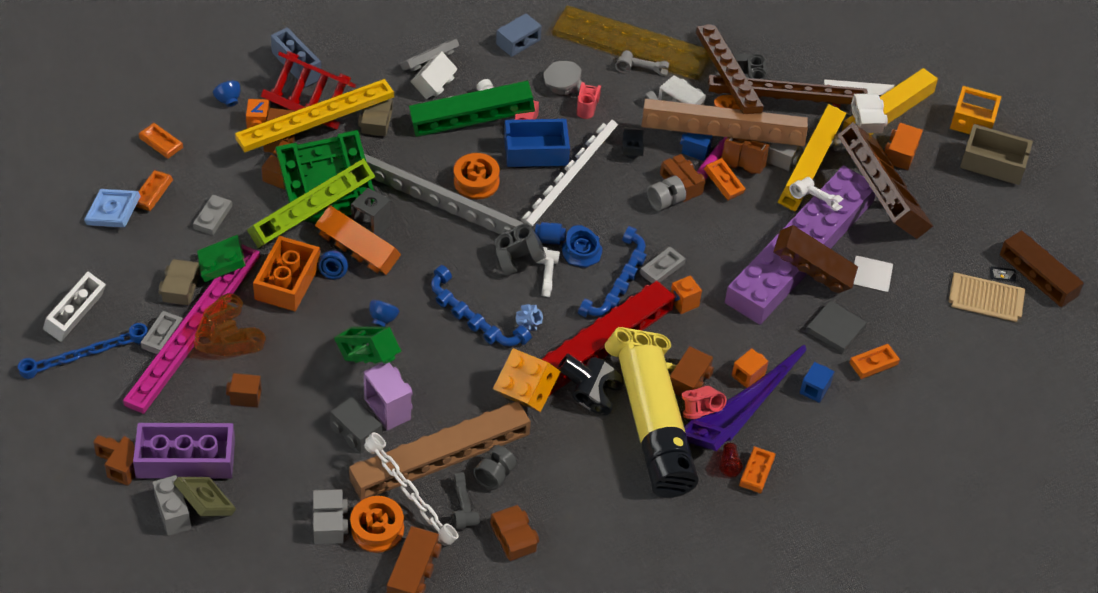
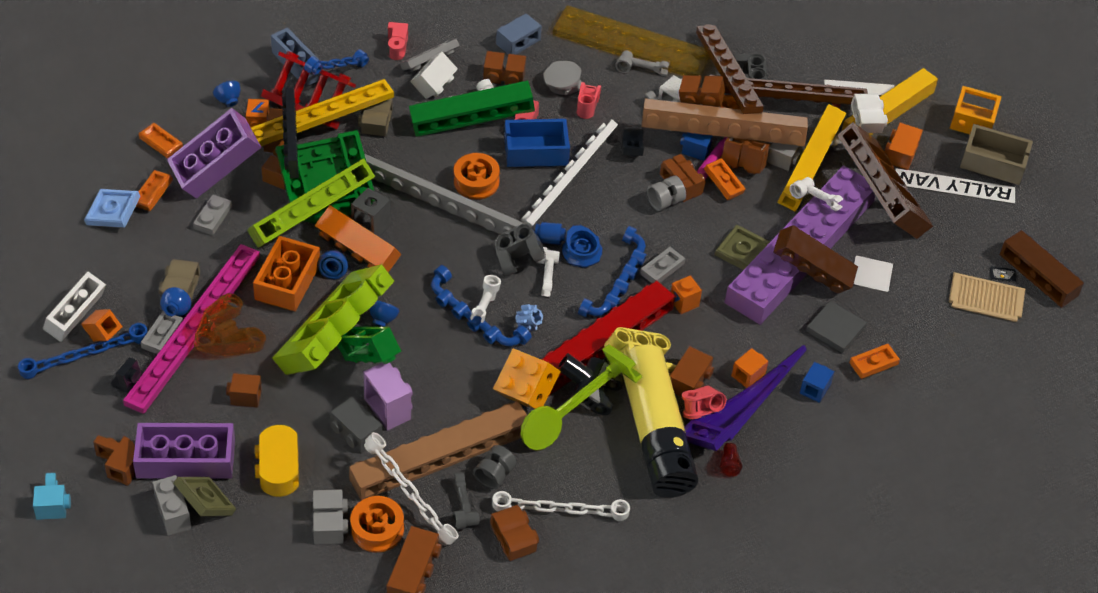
green plate [197,235,246,282] -> none
orange plate [739,446,776,494] -> none
none -> medium azure brick [33,473,71,520]
none -> orange brick [81,309,123,342]
none -> black bracket [111,357,142,393]
none -> blue brick [160,287,191,317]
none -> medium lavender brick [167,108,261,199]
none -> yellow brick [255,425,299,497]
none -> lime fence [272,264,394,375]
none -> black plate [282,87,299,179]
none -> blue piece [304,49,369,75]
none -> coral leg [388,22,408,60]
none -> white brick [470,275,501,323]
none -> dark orange piece [483,51,526,85]
none -> white piece [492,491,630,521]
none -> lime piece [520,344,642,450]
none -> dark orange piece [679,75,725,107]
none -> olive tile [715,224,770,270]
none -> white sticker [896,168,1015,203]

